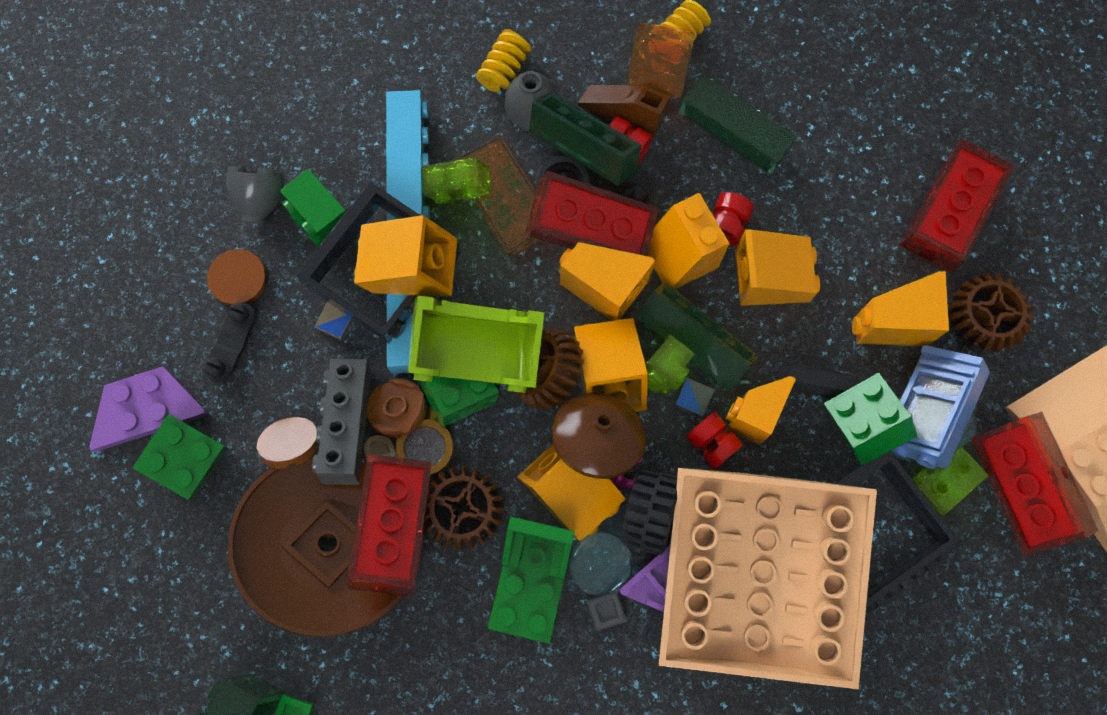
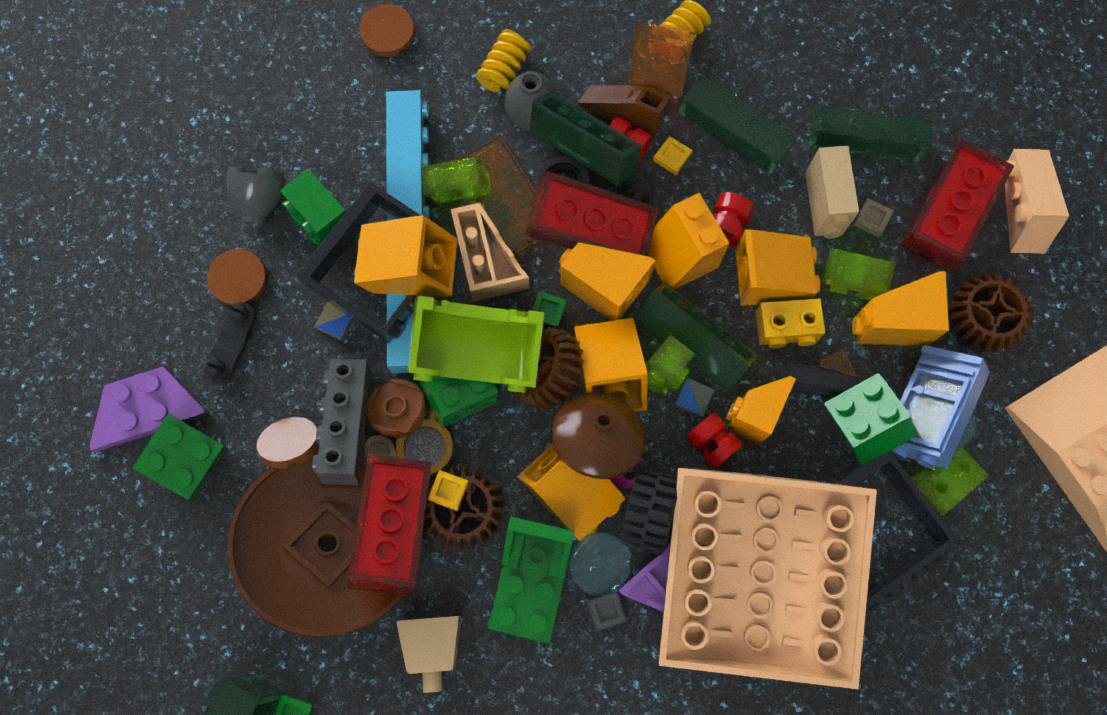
brick [971,412,1099,556] -> none
none -> dark orange tile [360,4,415,57]
none -> tan torso [397,616,461,693]
none -> yellow tile [427,470,469,511]
none -> light nougat wedge [451,203,530,302]
none -> green plate [532,291,567,329]
none -> yellow tile [653,135,693,175]
none -> yellow brick [755,299,825,348]
none -> tan brick [805,146,859,239]
none -> clear green brick [807,104,933,162]
none -> clear orange tile [814,349,857,376]
none -> clear neon green brick [821,249,896,300]
none -> dark tan tile [853,198,894,238]
none -> light nougat wedge [1002,149,1069,254]

